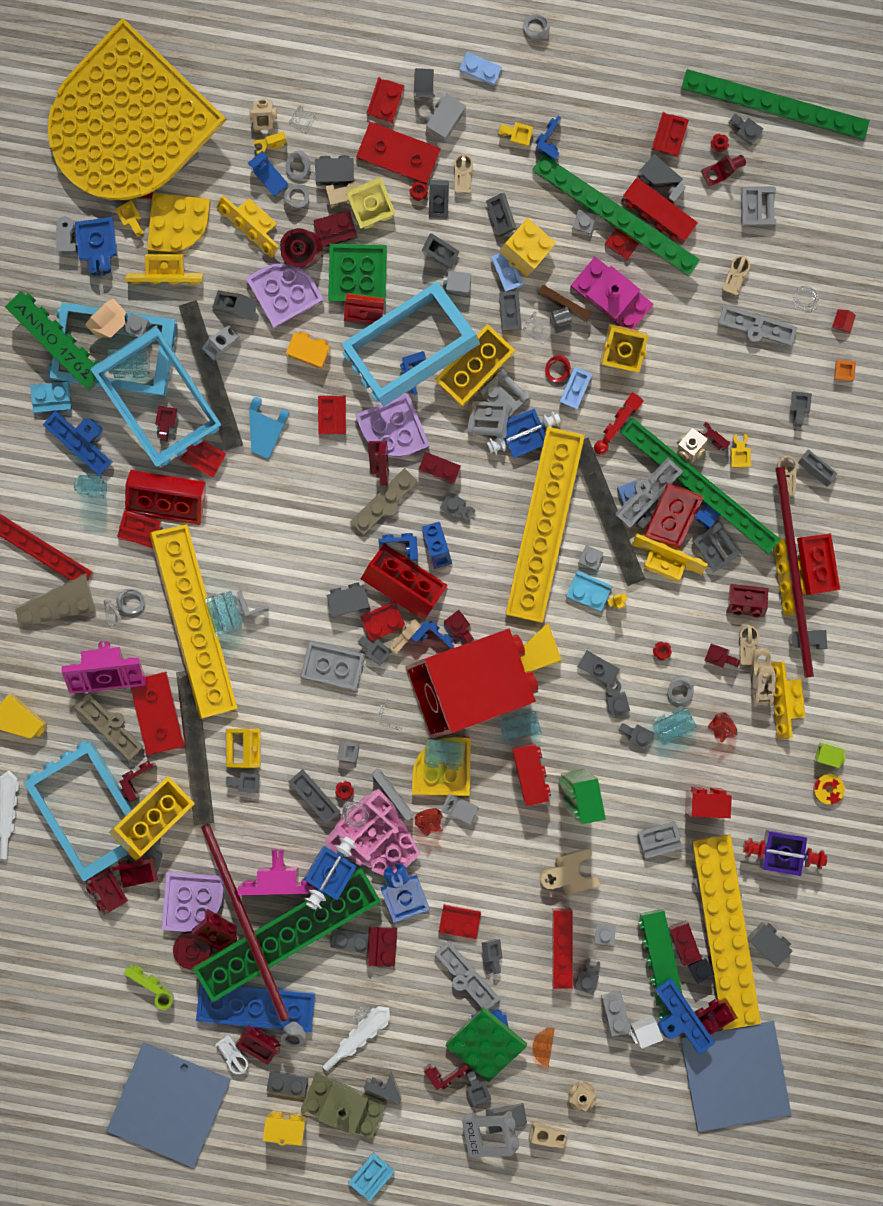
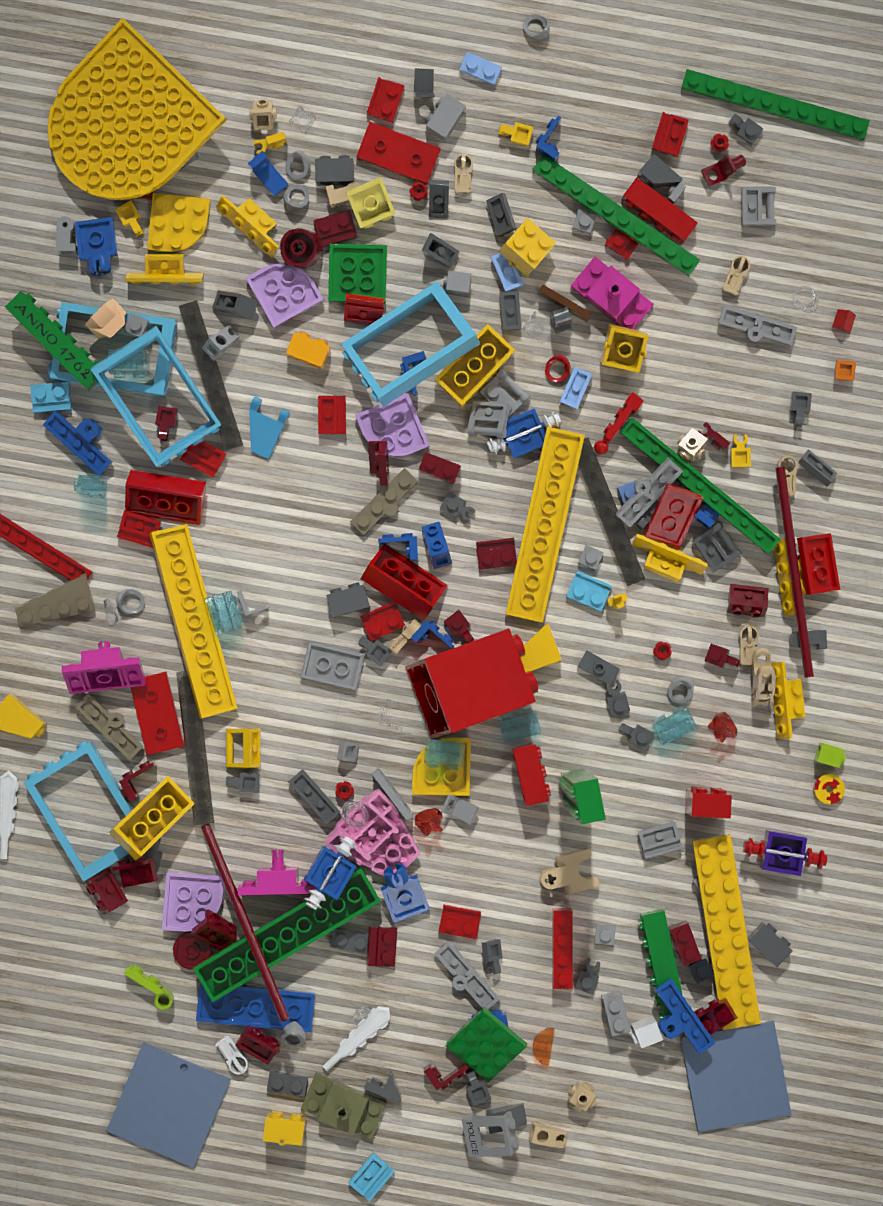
none -> dark red plate [476,538,517,570]

